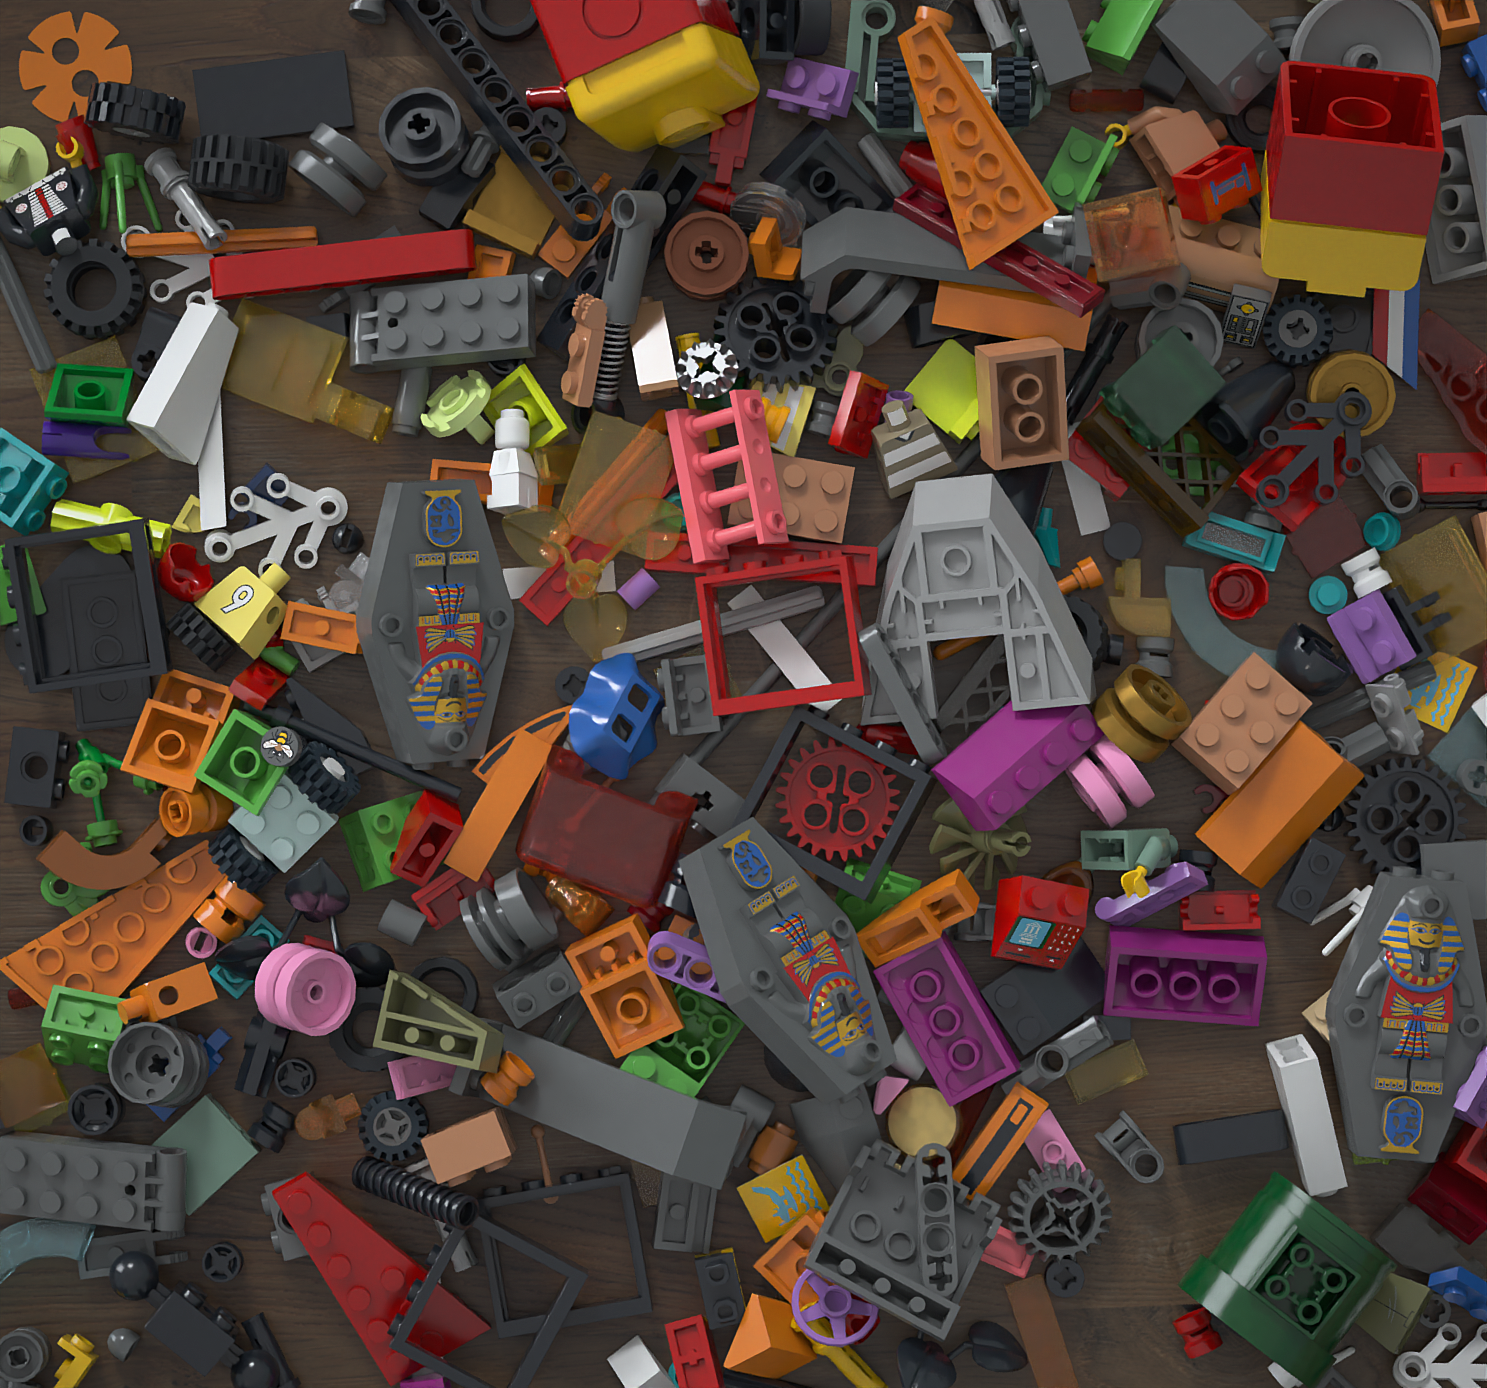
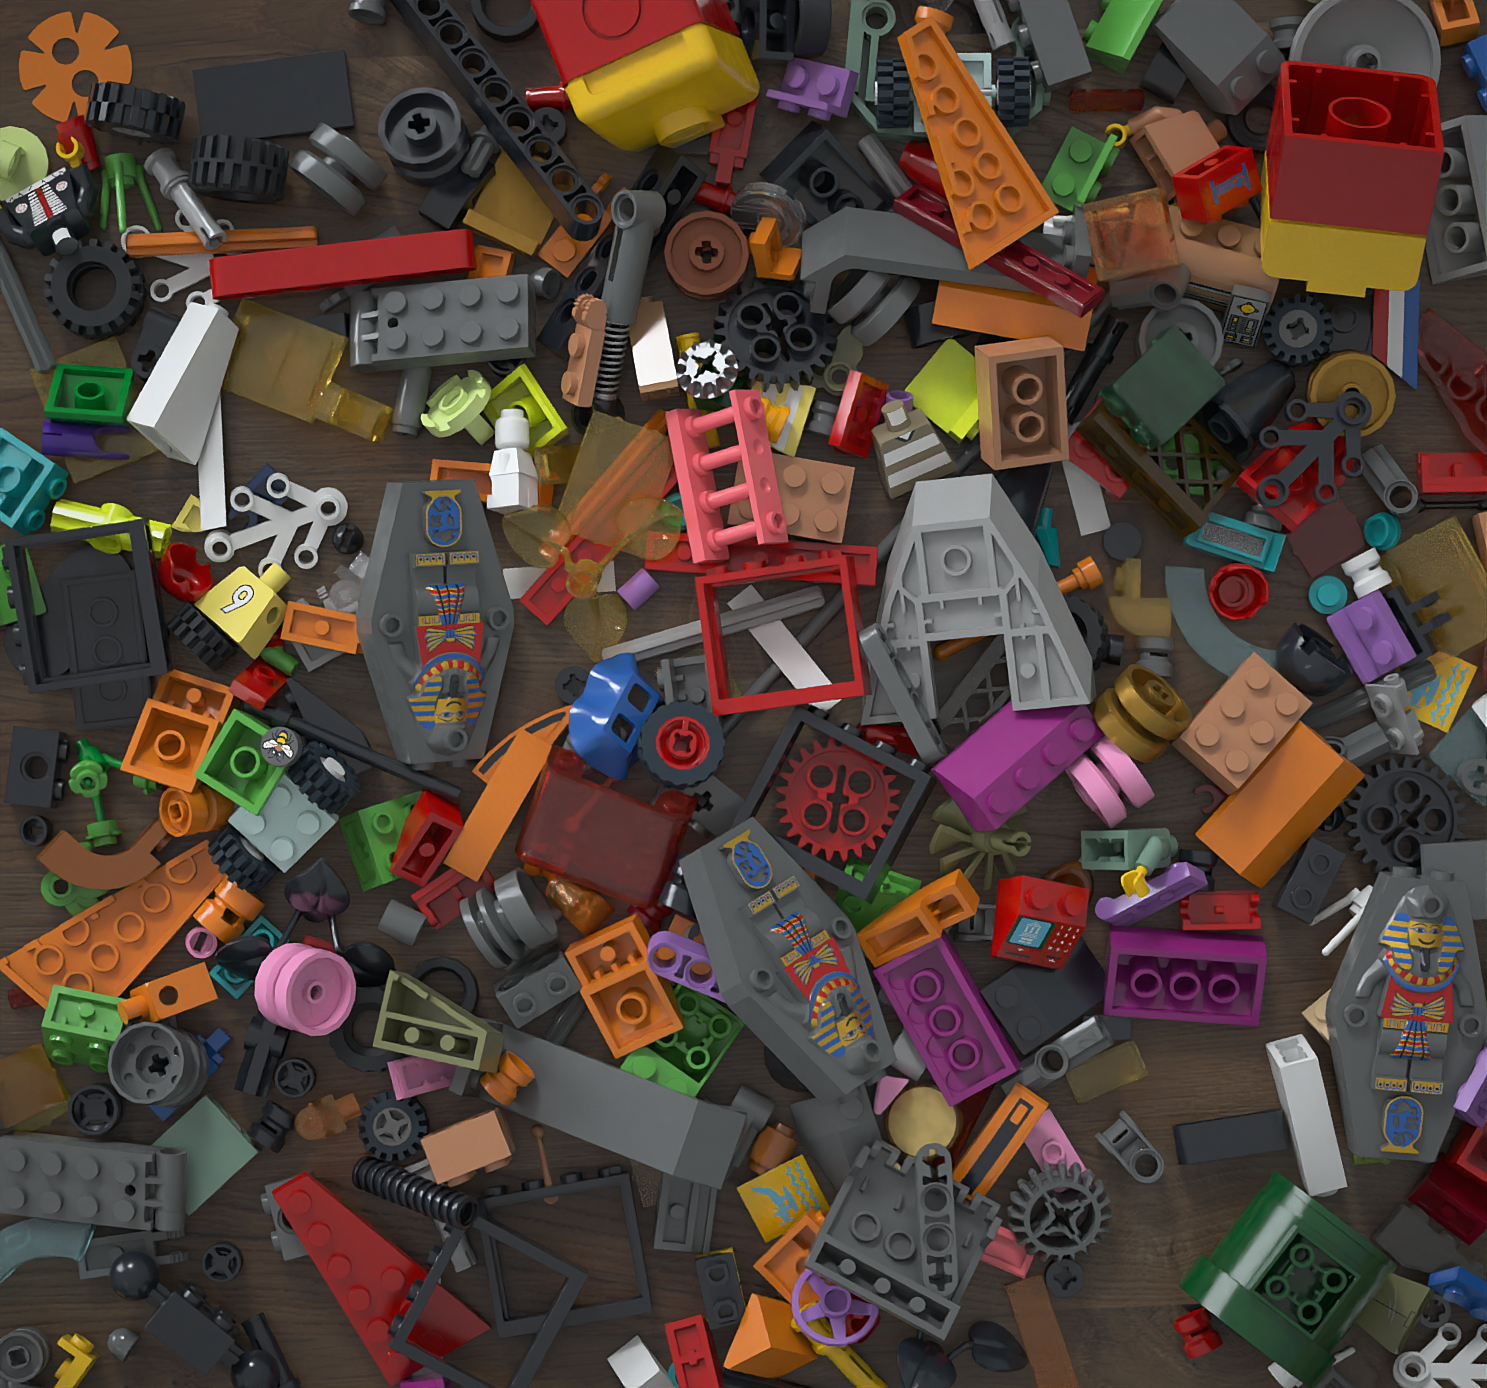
none -> black wheel [637,701,725,790]

